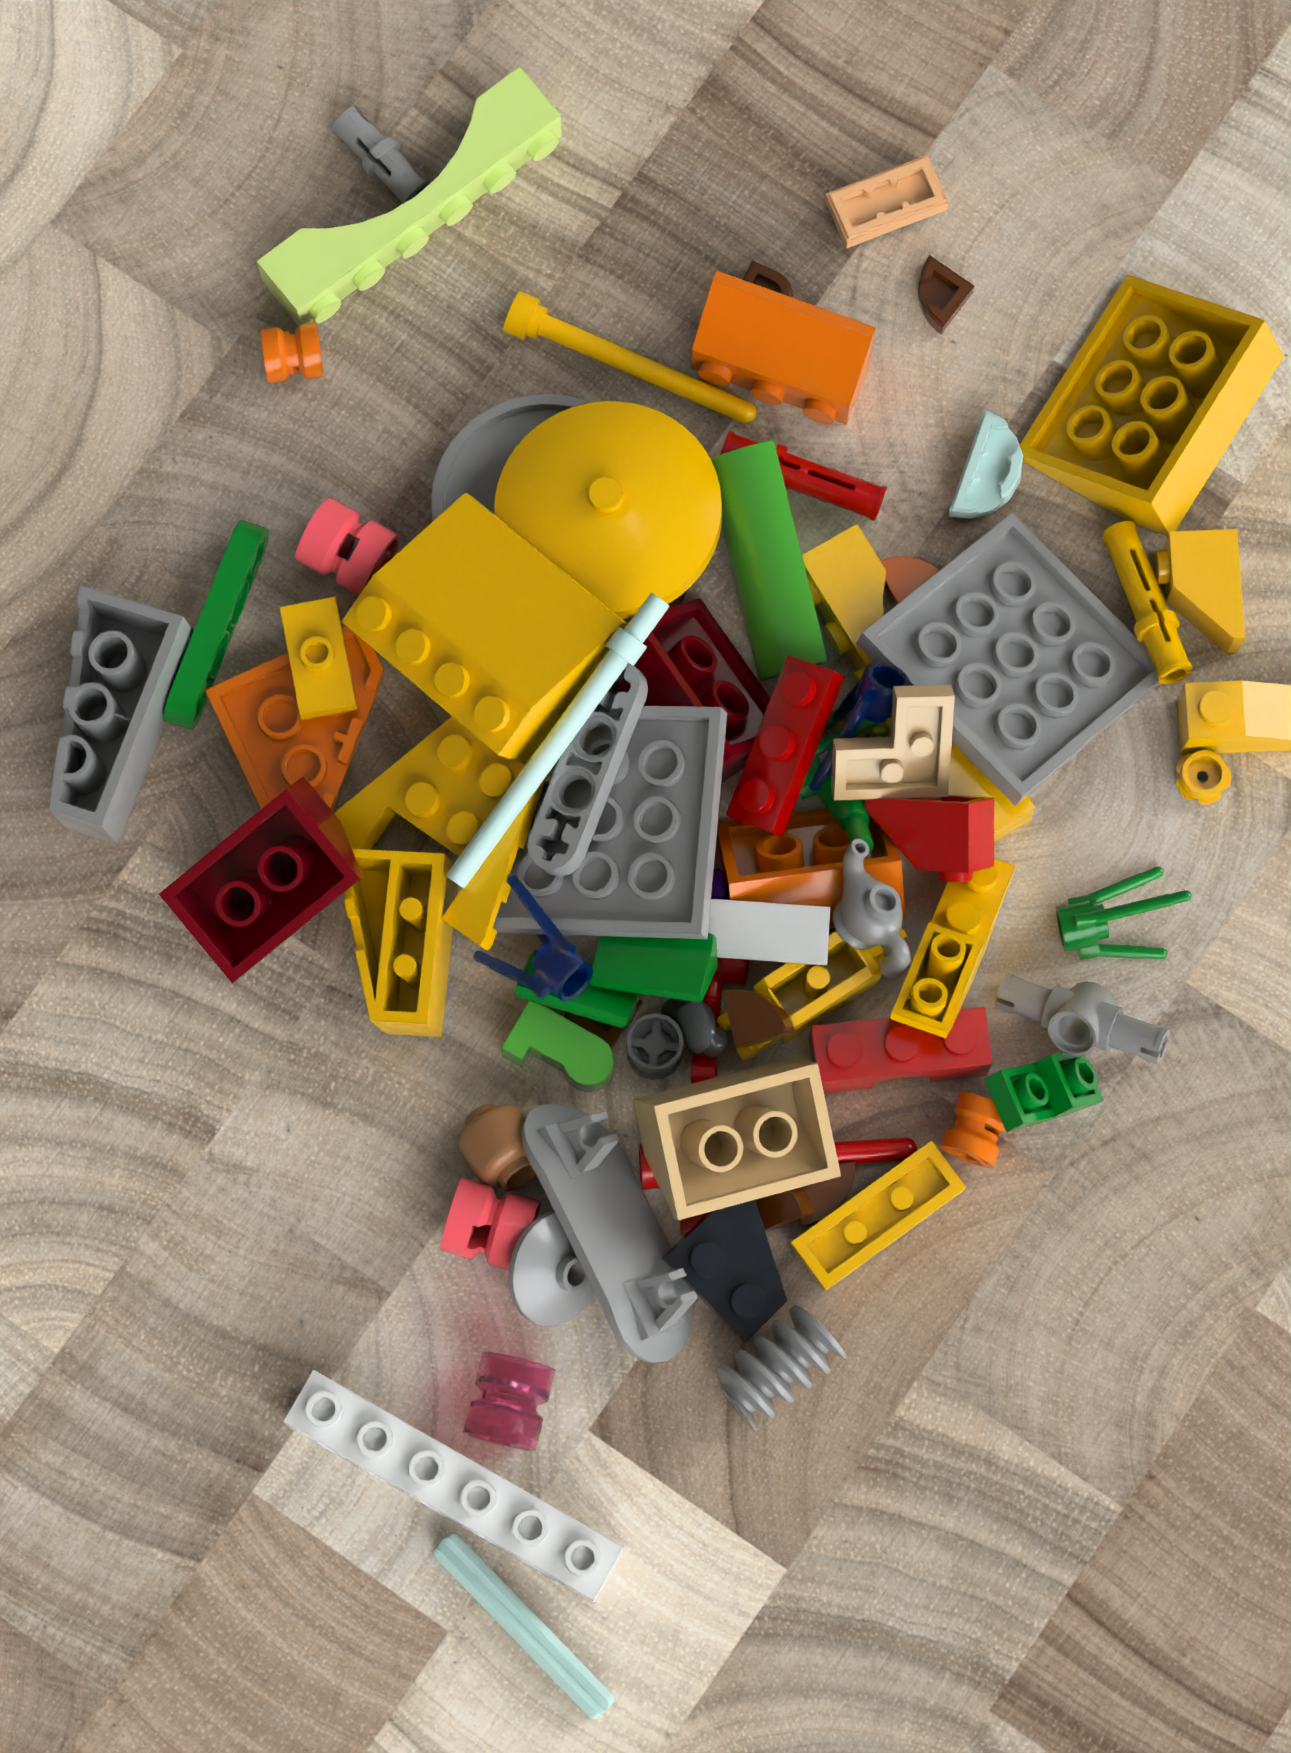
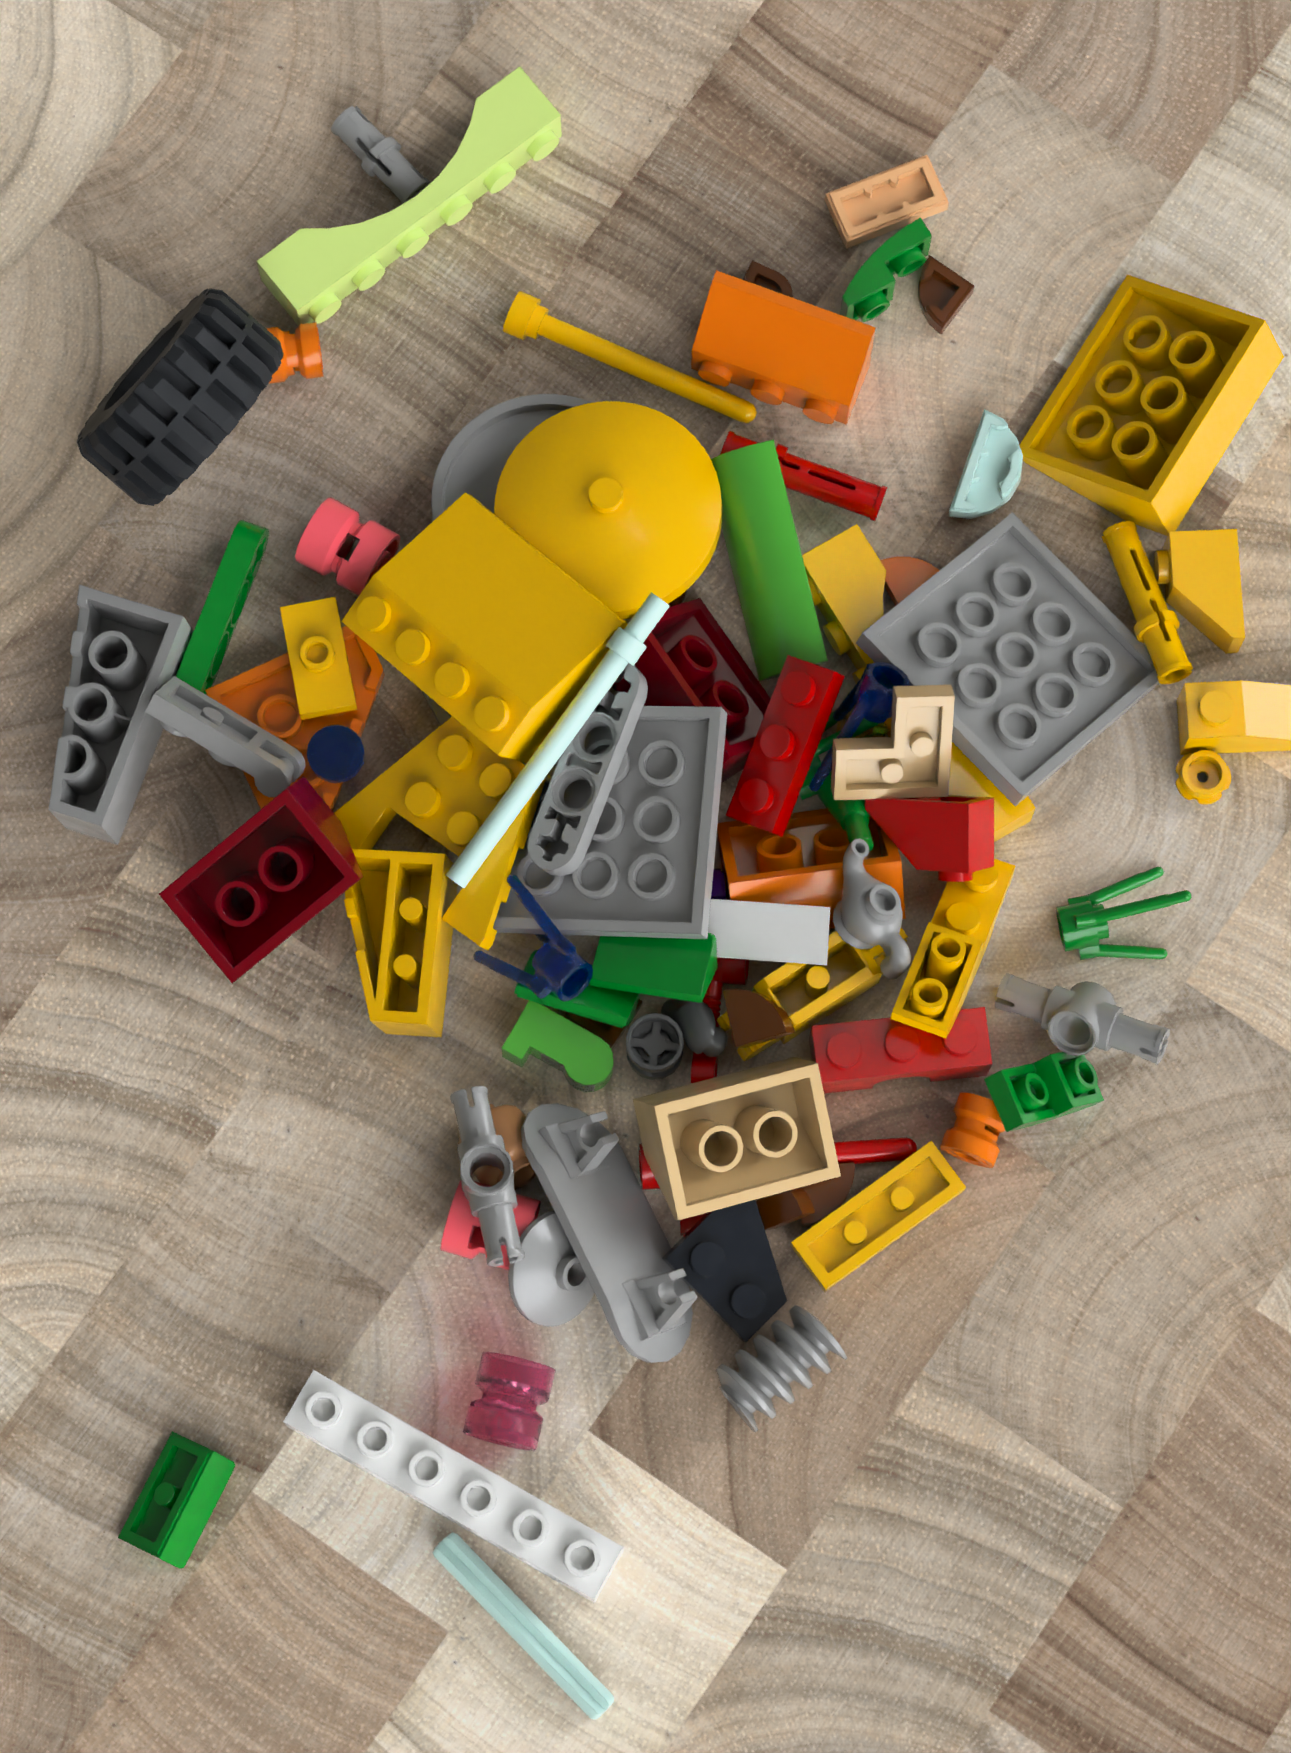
none -> black tyre [77,288,284,506]
none -> green slope [118,1431,235,1569]
none -> light grey plate [145,676,306,797]
none -> clear blue piece [307,725,365,783]
none -> light grey pin [450,1086,525,1267]
none -> green slope [840,217,932,322]

